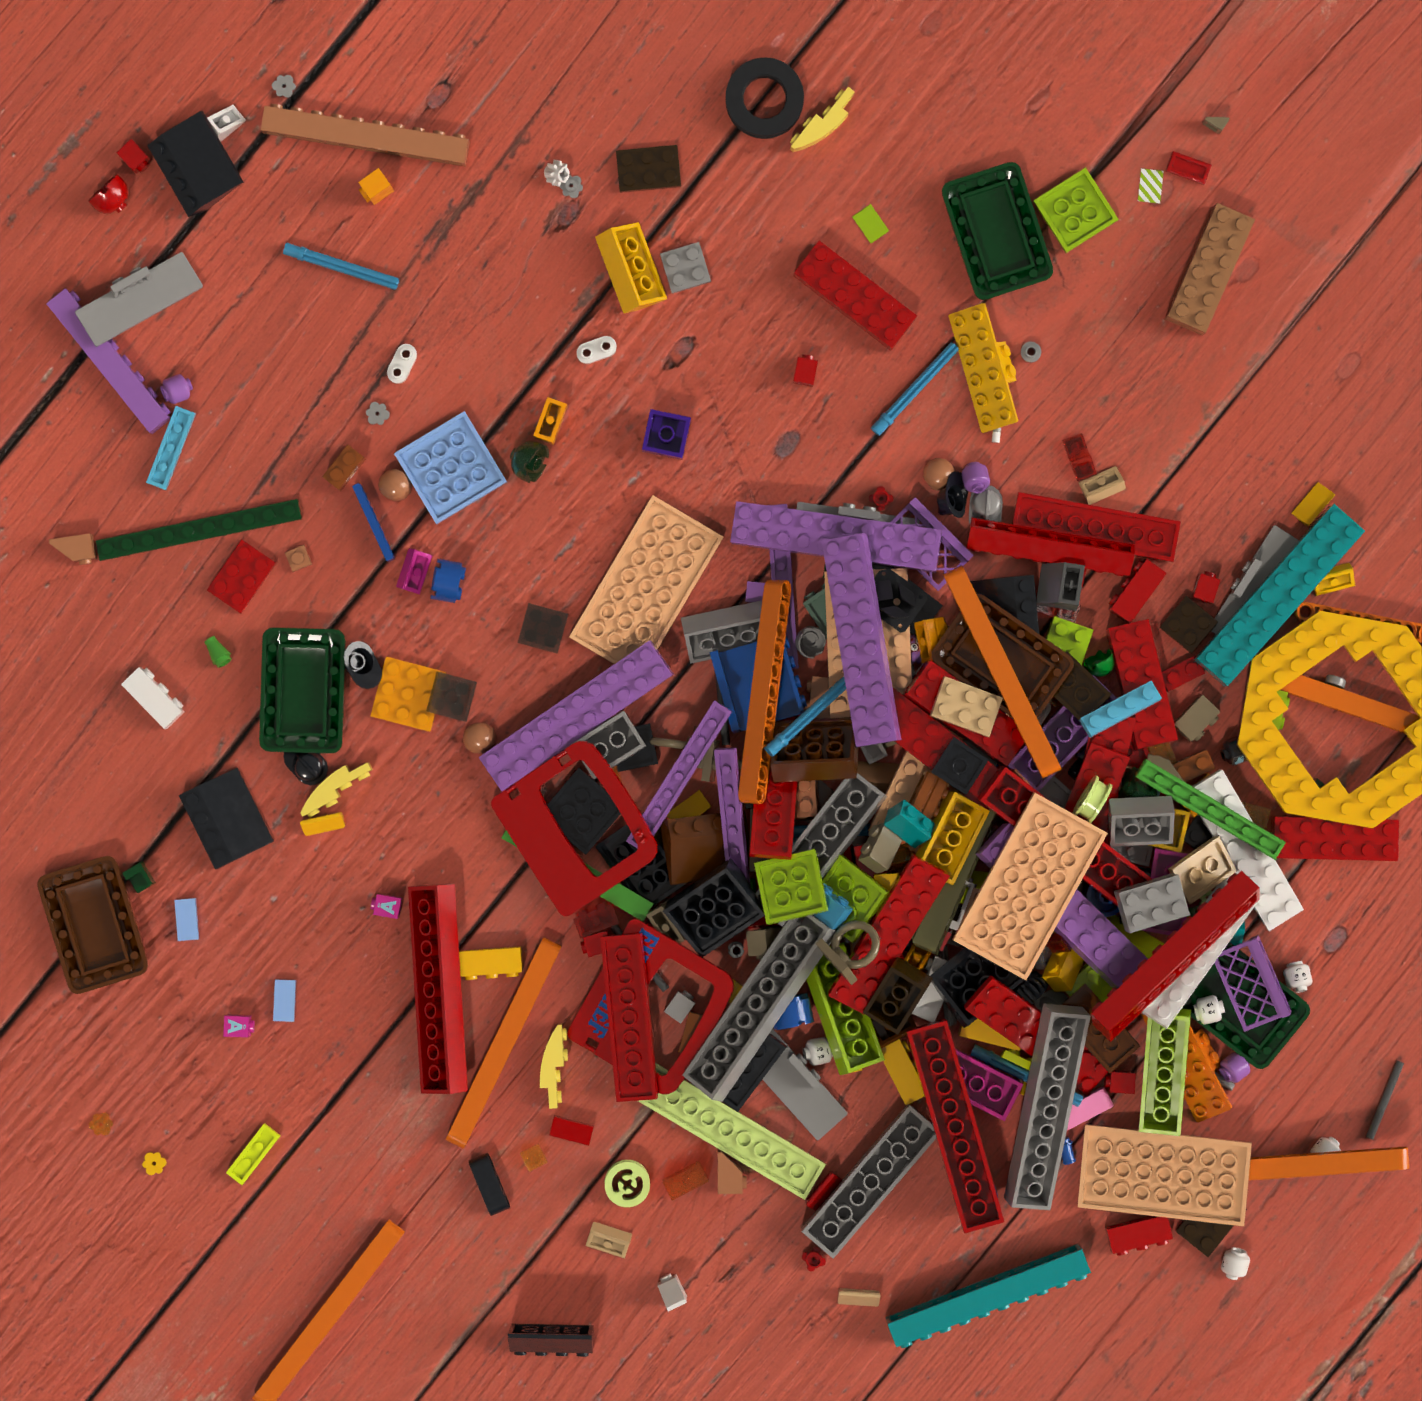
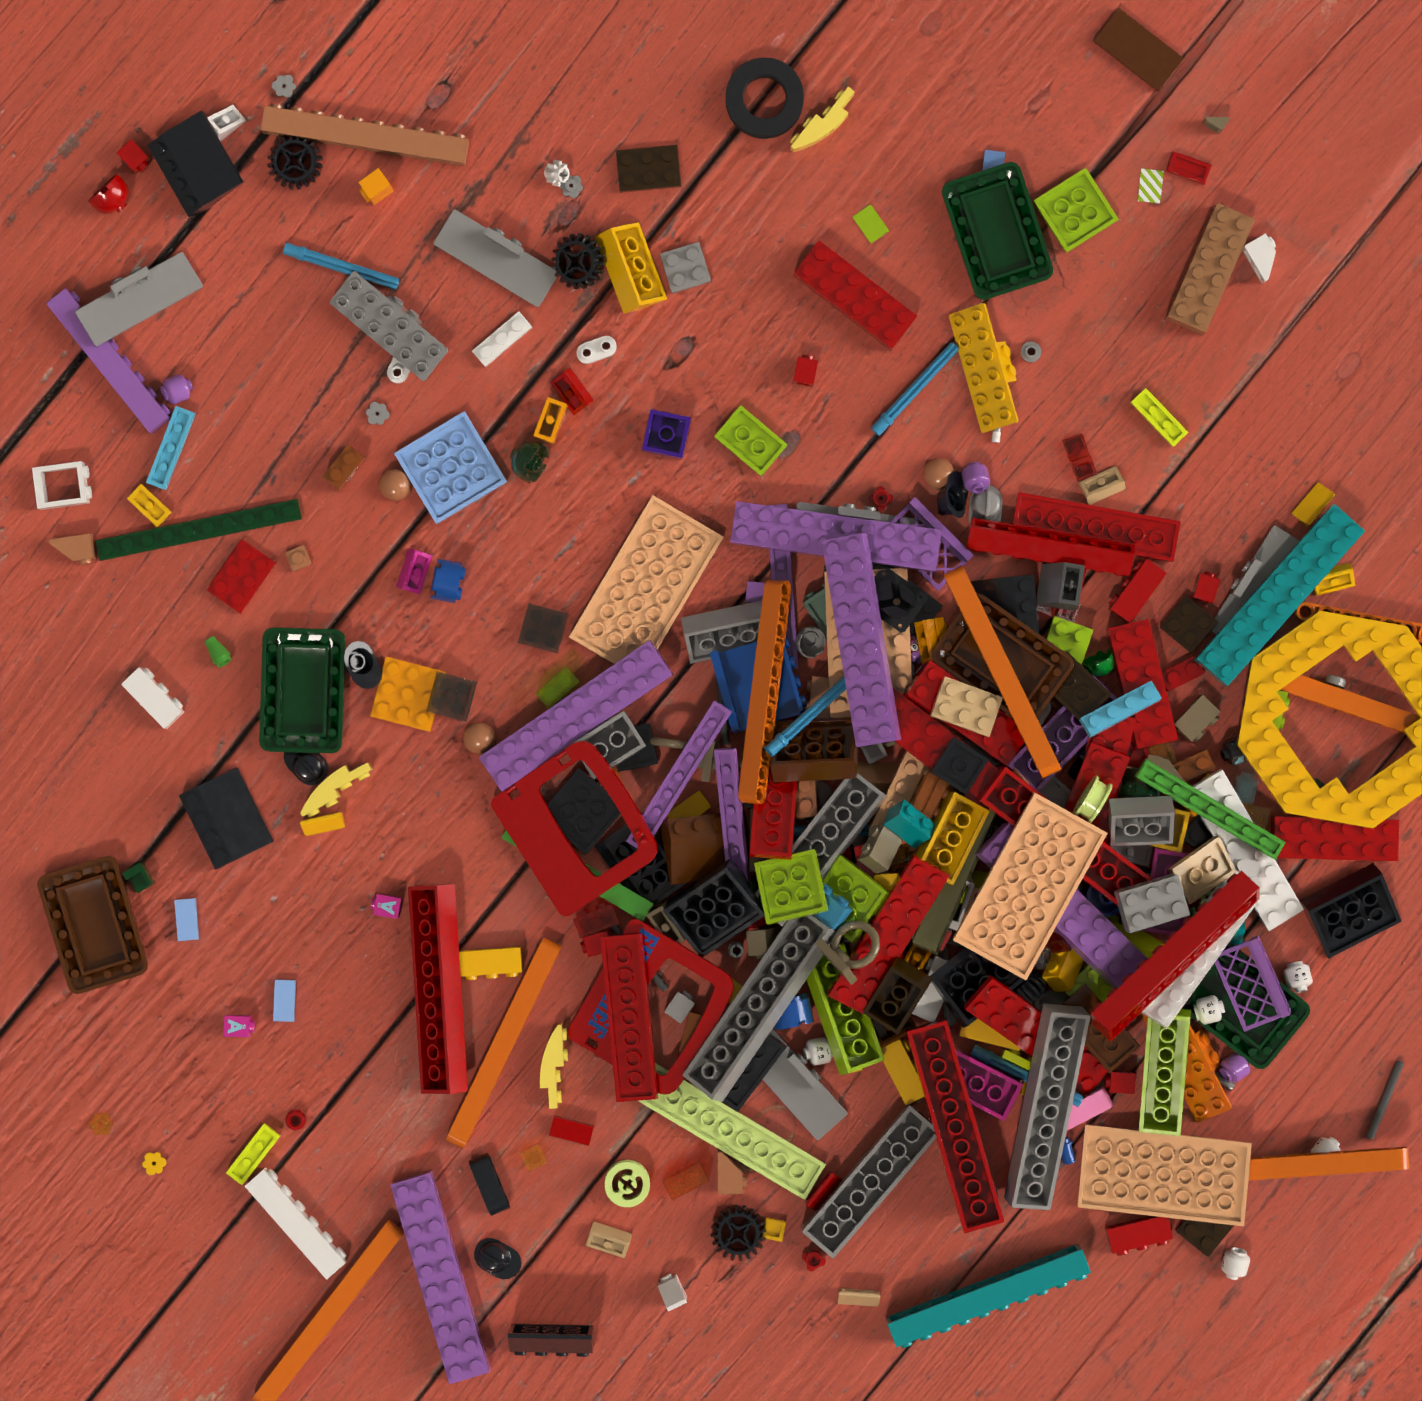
blue tile [352,483,395,562] -> none
none -> white window [32,461,92,510]
none -> yellow plate [127,484,172,527]
none -> white brick [245,1168,347,1280]
none -> black gear [267,135,323,190]
none -> red plate [285,1109,306,1130]
none -> light grey bracket [330,271,449,381]
none -> medium lavender brick [390,1170,490,1384]
none -> light grey bracket [434,209,557,308]
none -> white plate [472,311,532,368]
none -> black piece [474,1238,521,1279]
none -> clear neon green brick [535,666,580,709]
none -> red slope [550,368,594,415]
none -> black gear [551,233,606,289]
none -> black gear [710,1204,766,1261]
none -> lime plate [714,405,788,476]
none -> yellow tile [762,1217,786,1242]
none -> medium blue tile [982,150,1006,171]
none -> reddish brown tile [1093,8,1184,92]
none -> neon yellow plate [1130,388,1189,447]
none -> clear light blue brick [1233,772,1259,804]
none -> white slope [1242,233,1276,284]
none -> black slope [1300,863,1402,959]

